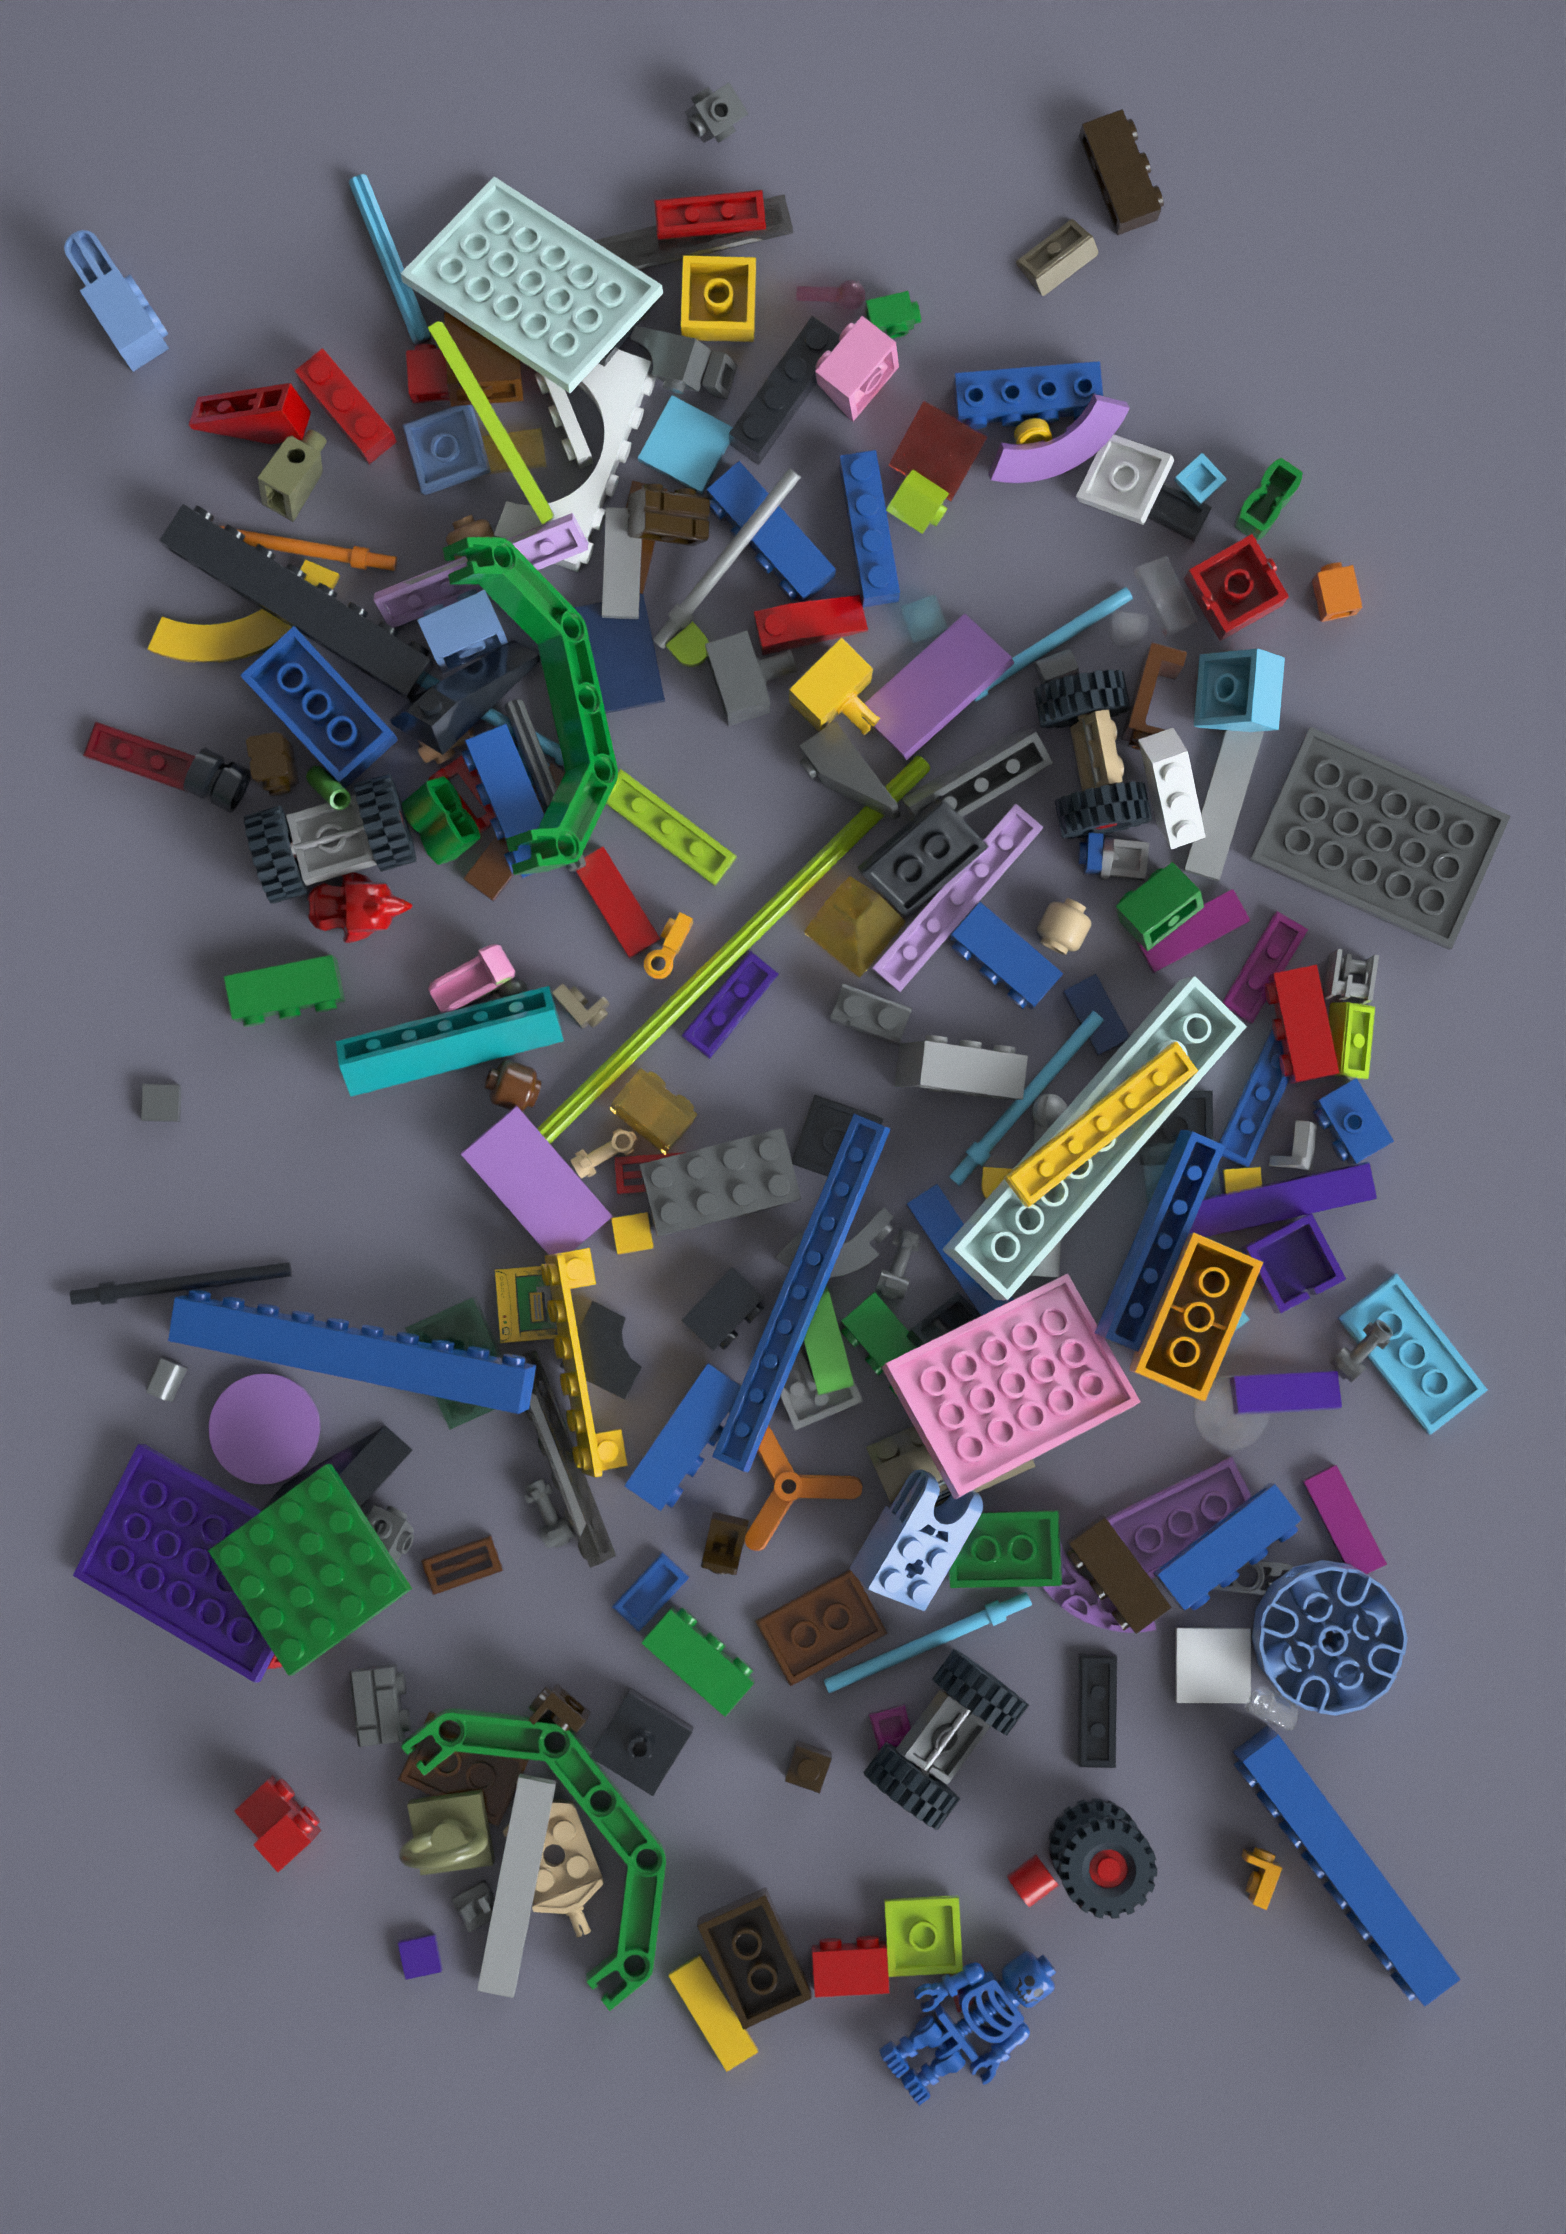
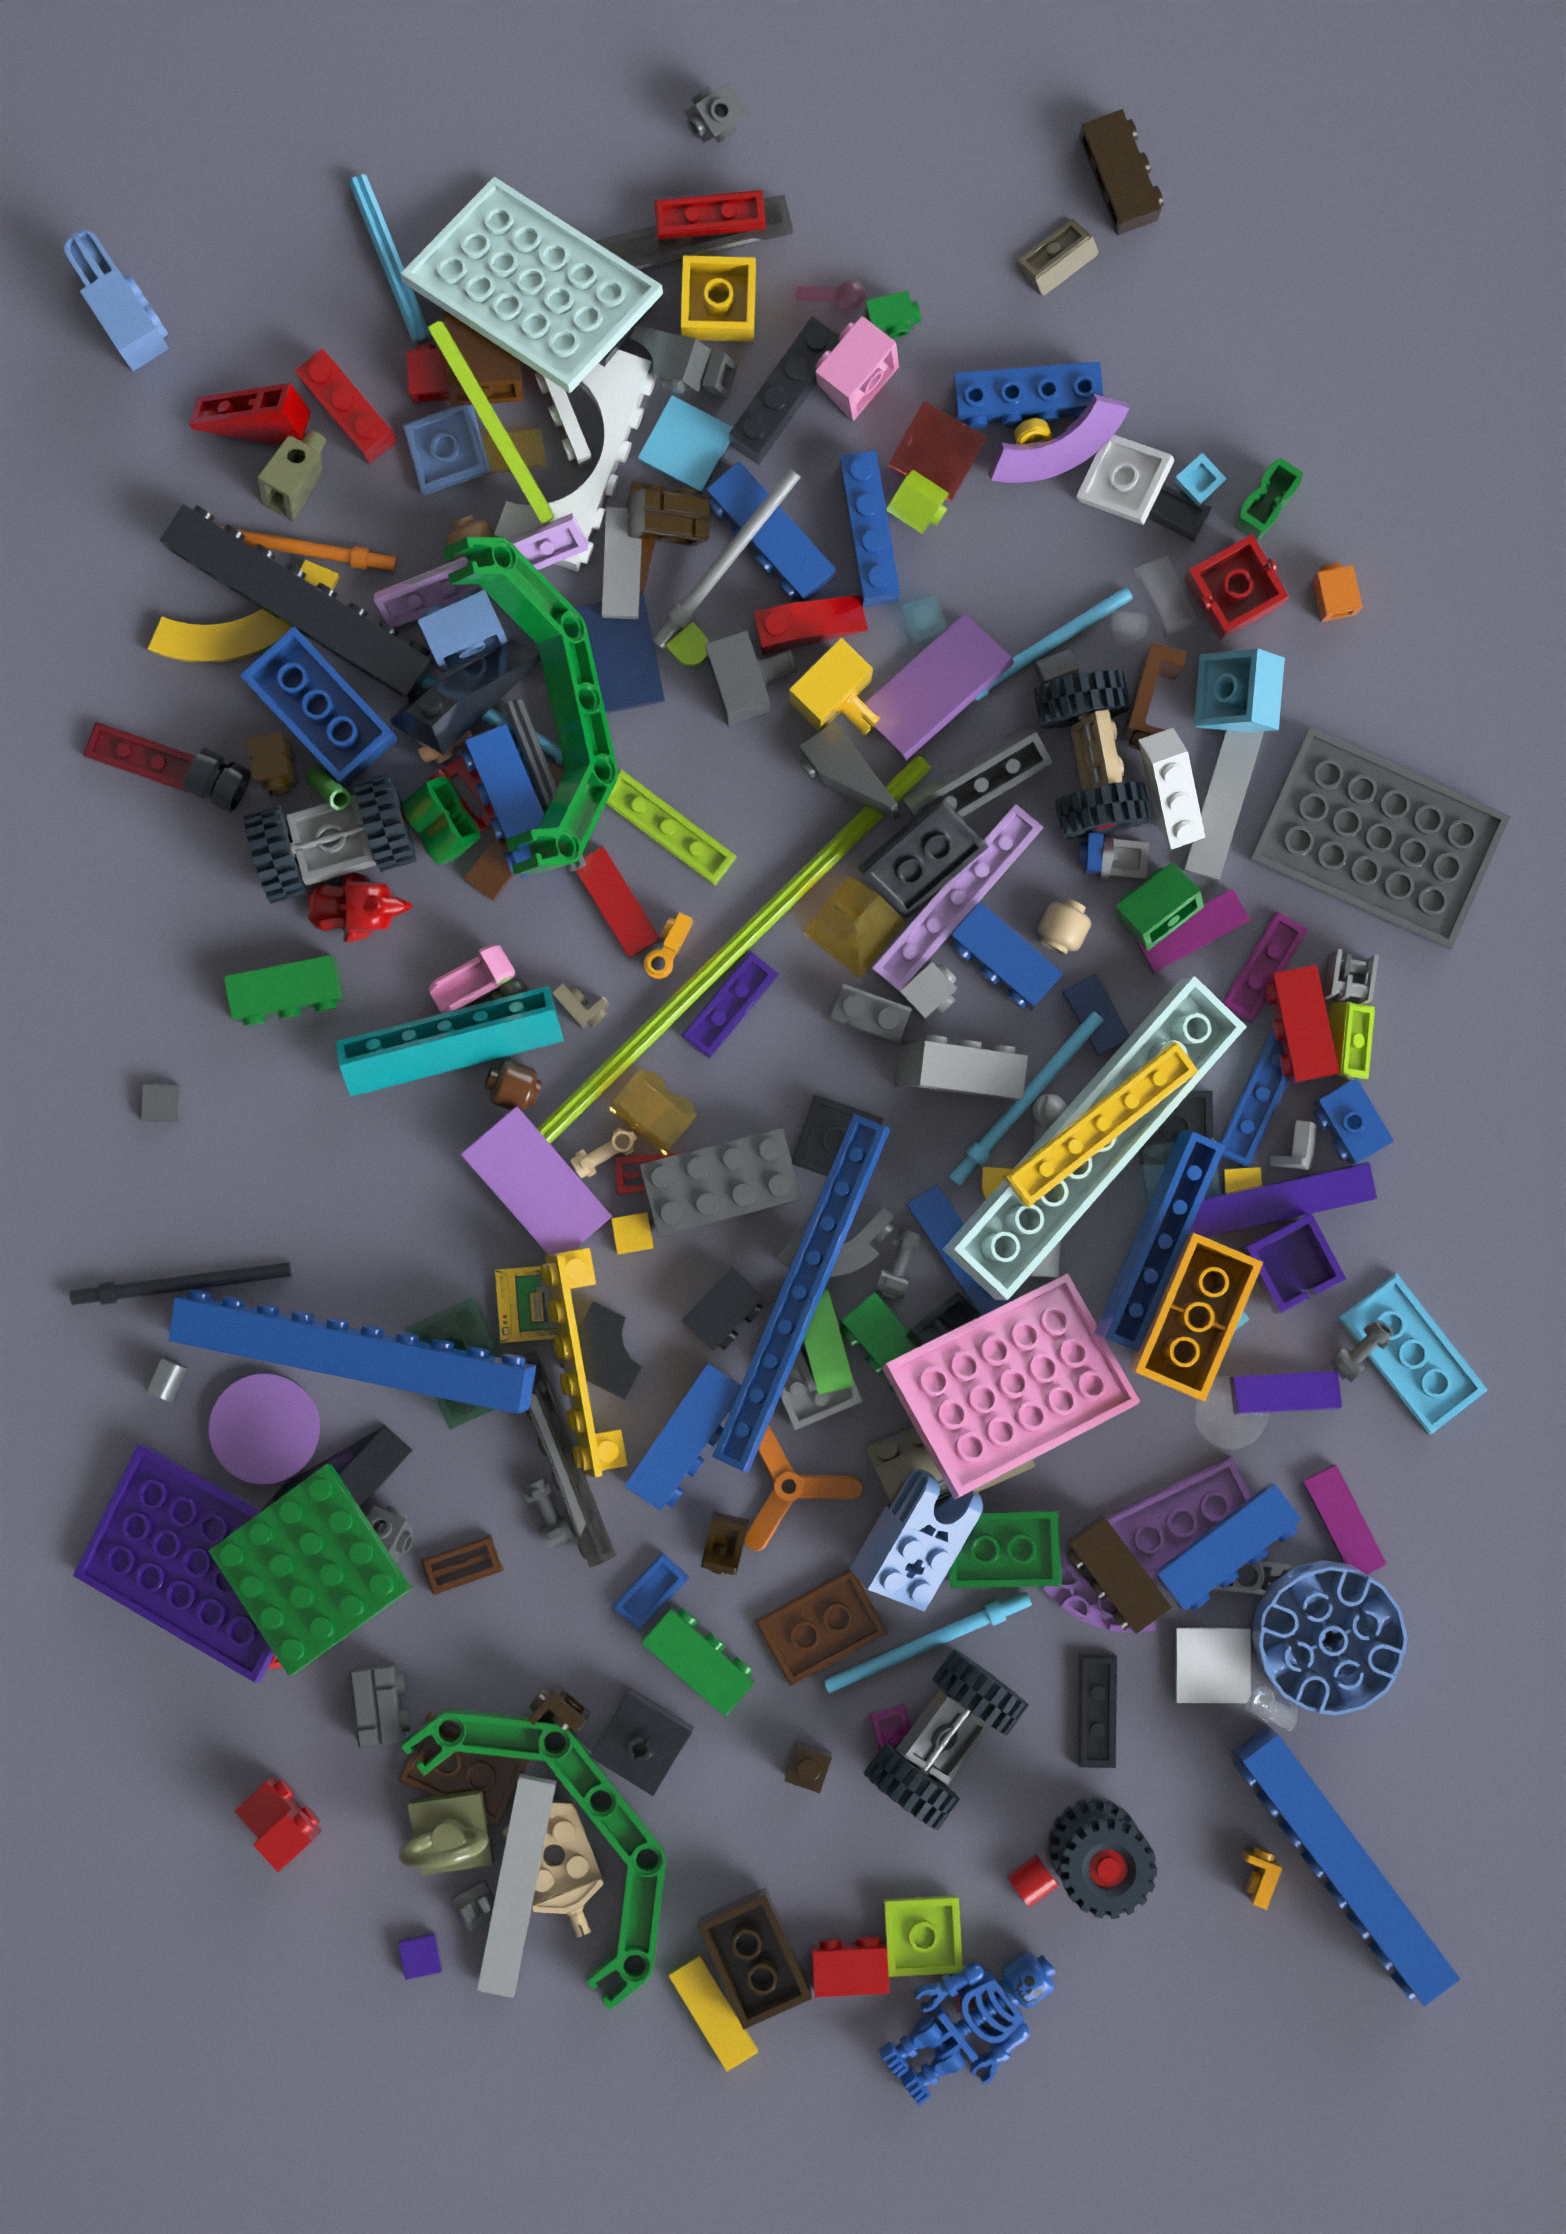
none -> light grey brick [899,962,957,1021]

